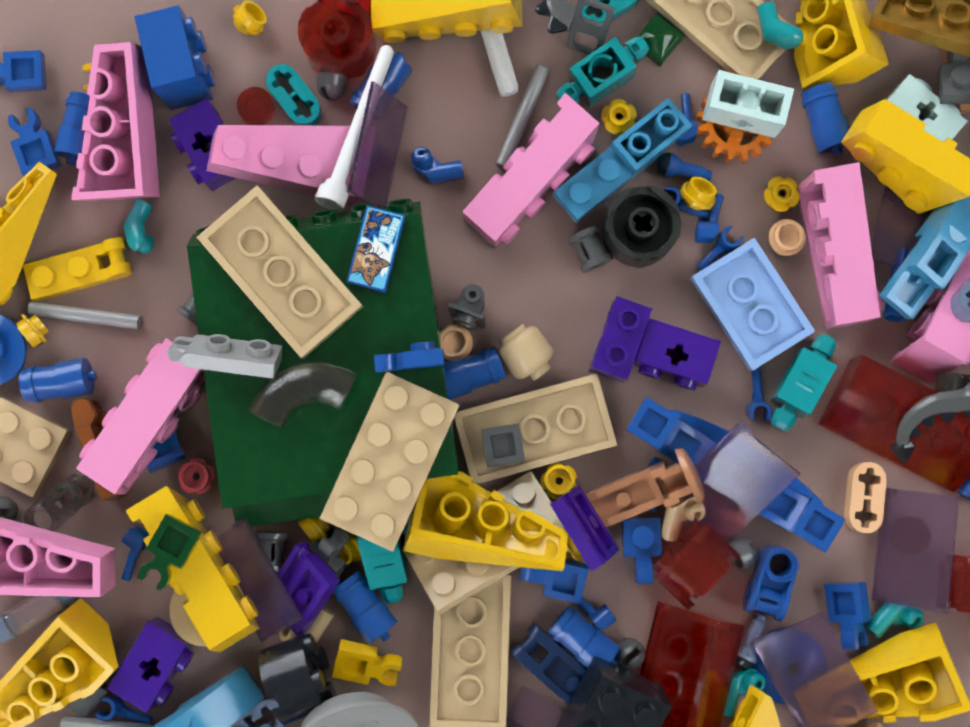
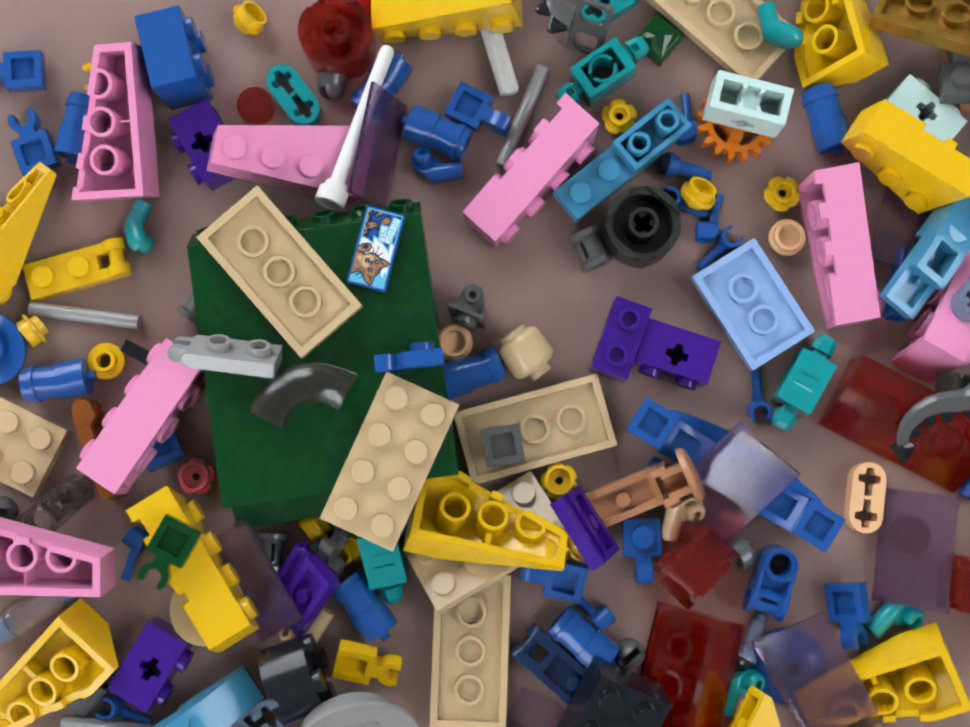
none -> yellow plate [87,343,126,380]
none -> black piece [120,339,150,365]
none -> blue piece [401,104,473,161]
none -> blue plate [444,81,512,137]

